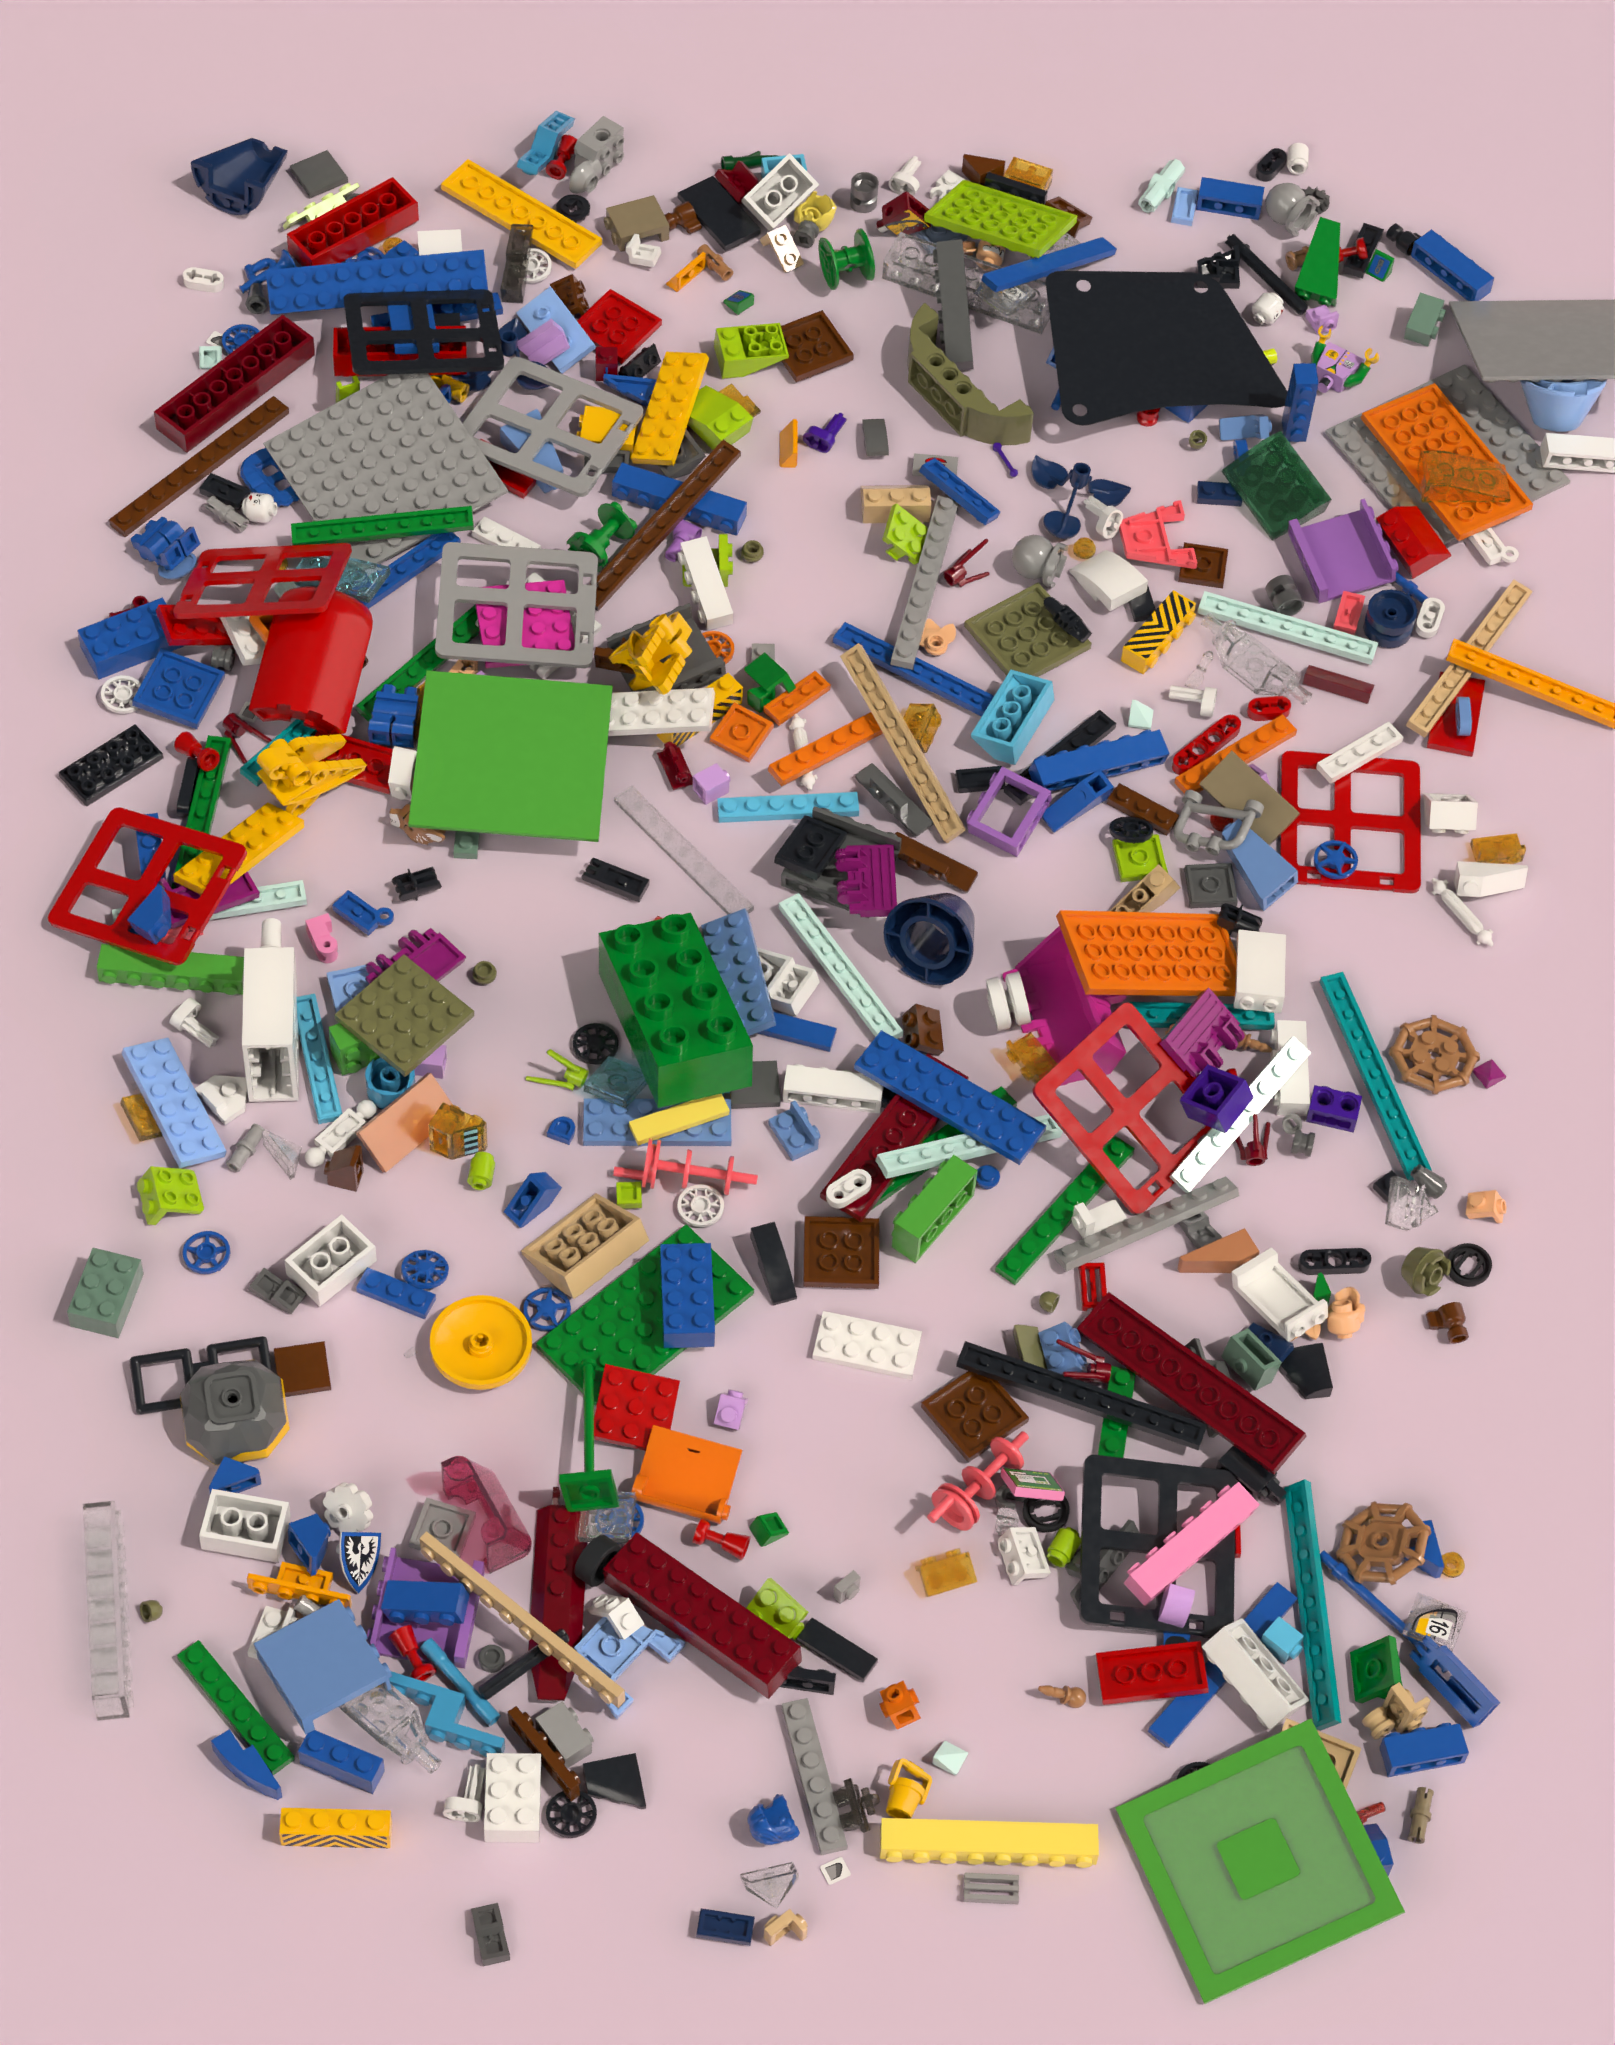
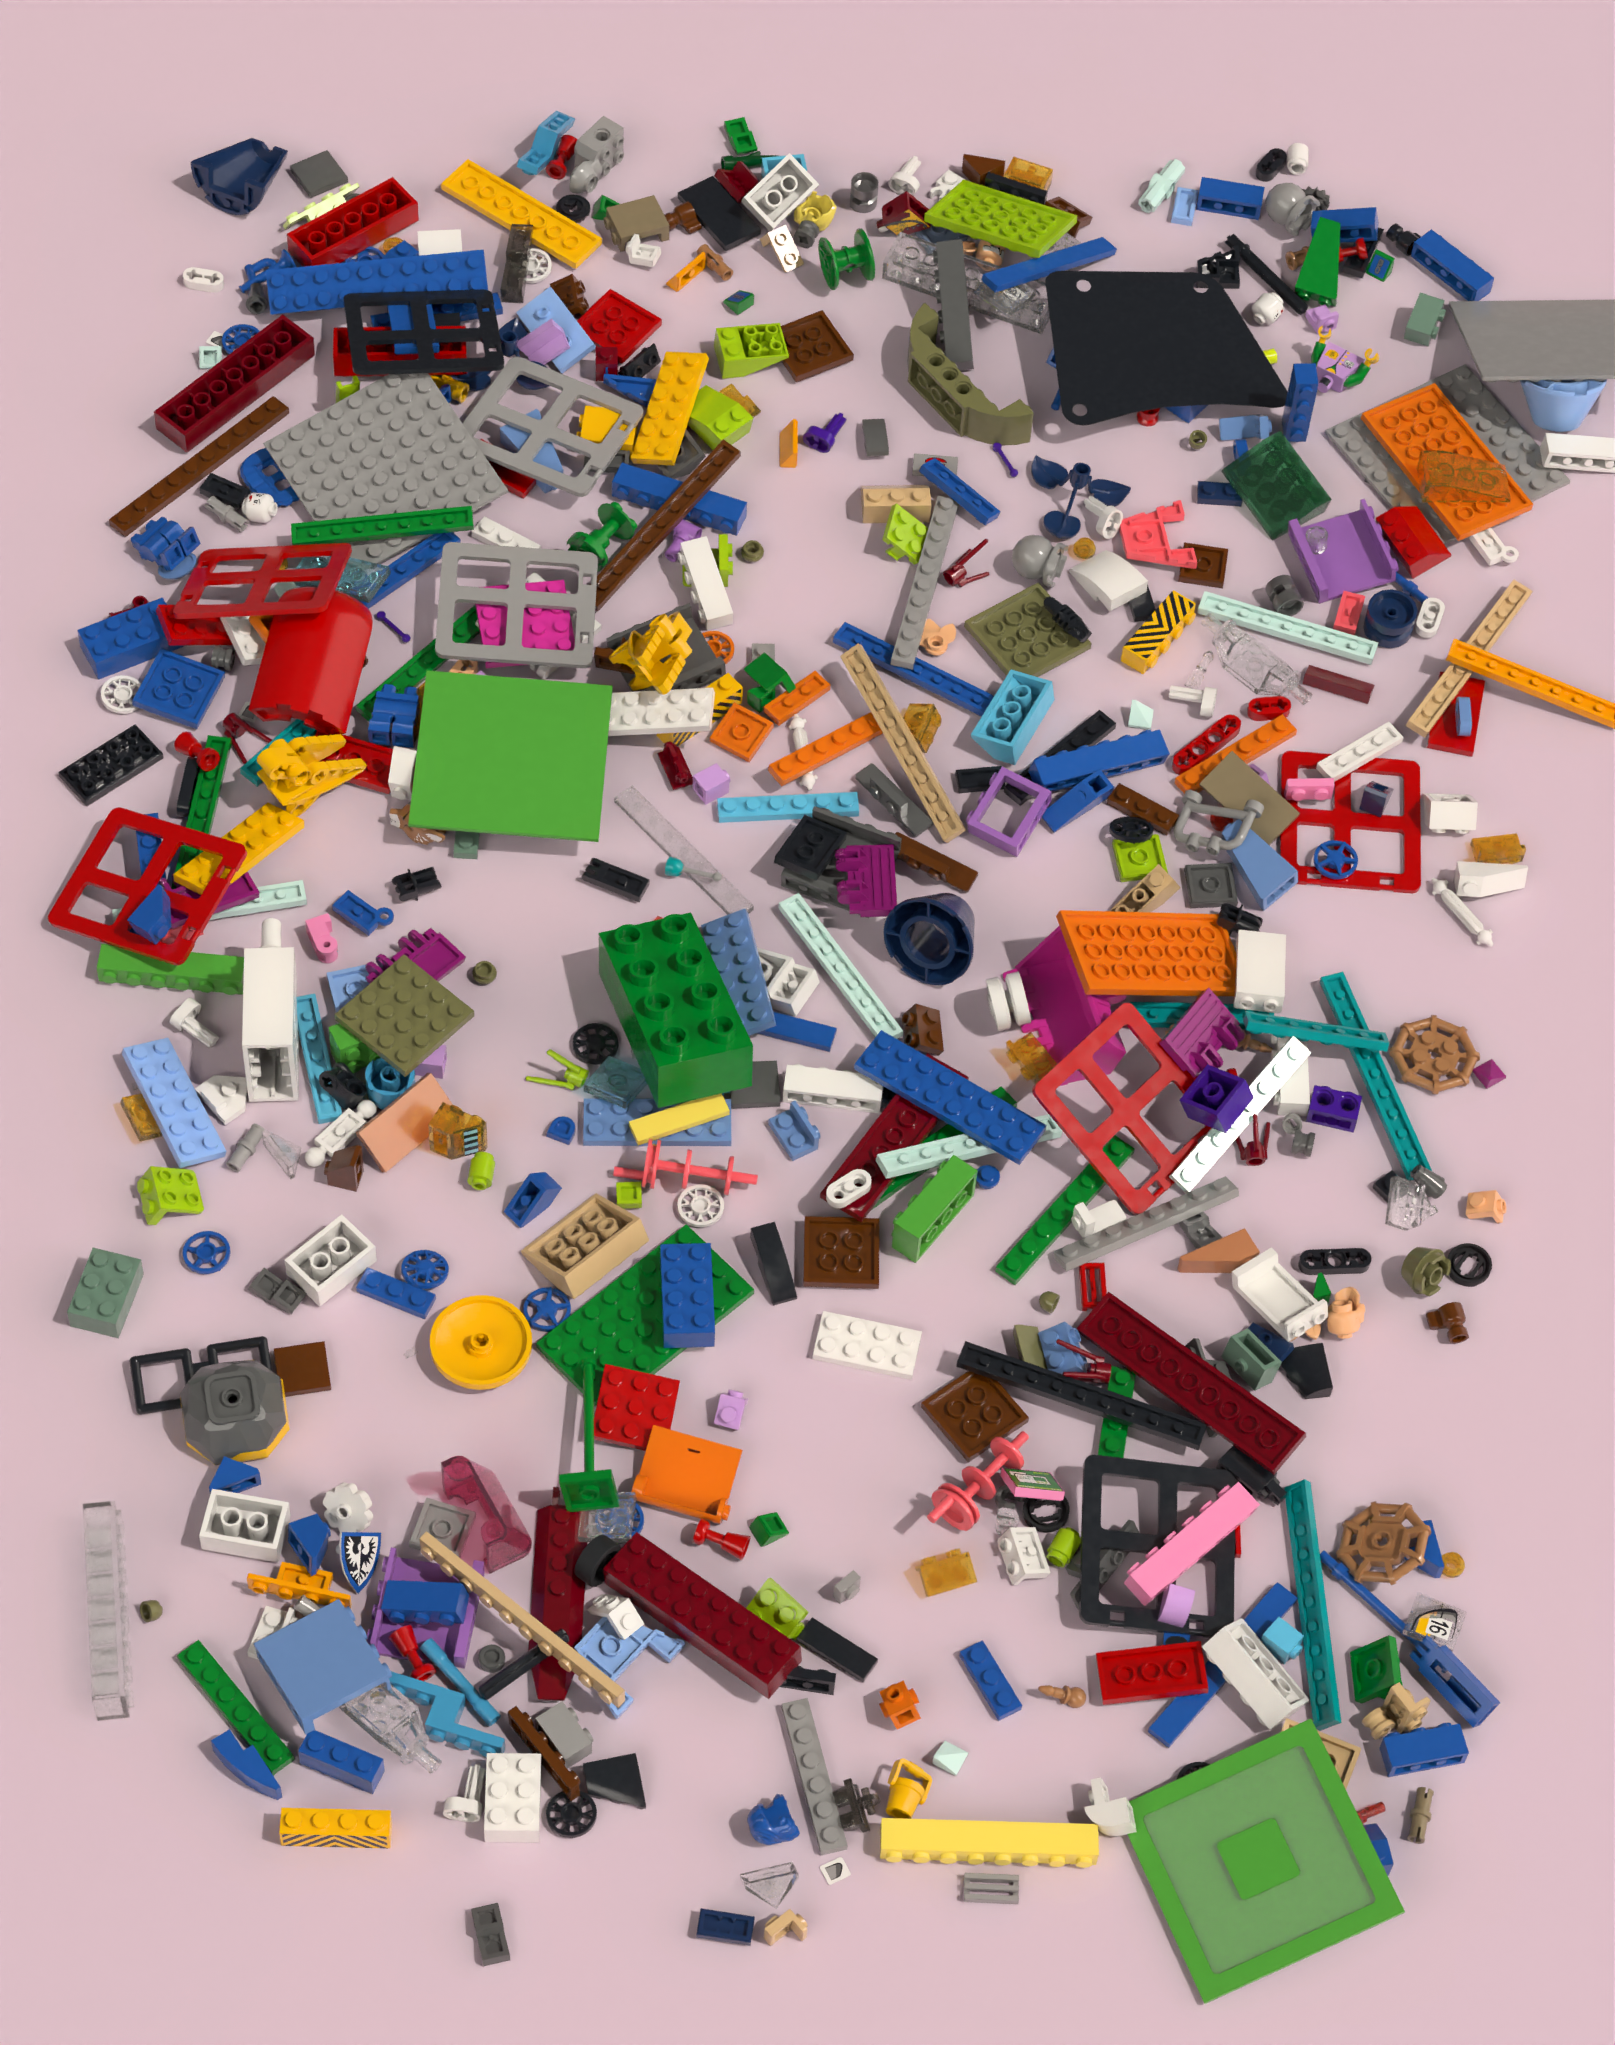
none -> black piece [319,1062,367,1110]
none -> dark purple hinge [377,611,411,643]
none -> green slope [592,195,619,220]
none -> hinge [665,857,722,882]
none -> green slope [724,117,758,155]
none -> blue plate [959,1640,1022,1721]
none -> white brick [1084,1777,1137,1836]
none -> teal plate [1243,1011,1390,1052]
none -> bright pink plate [1284,778,1335,801]
none -> clear wheel [1305,526,1328,555]
none -> blue brick [1311,207,1379,243]
none -> dark blue slope [1359,781,1394,817]

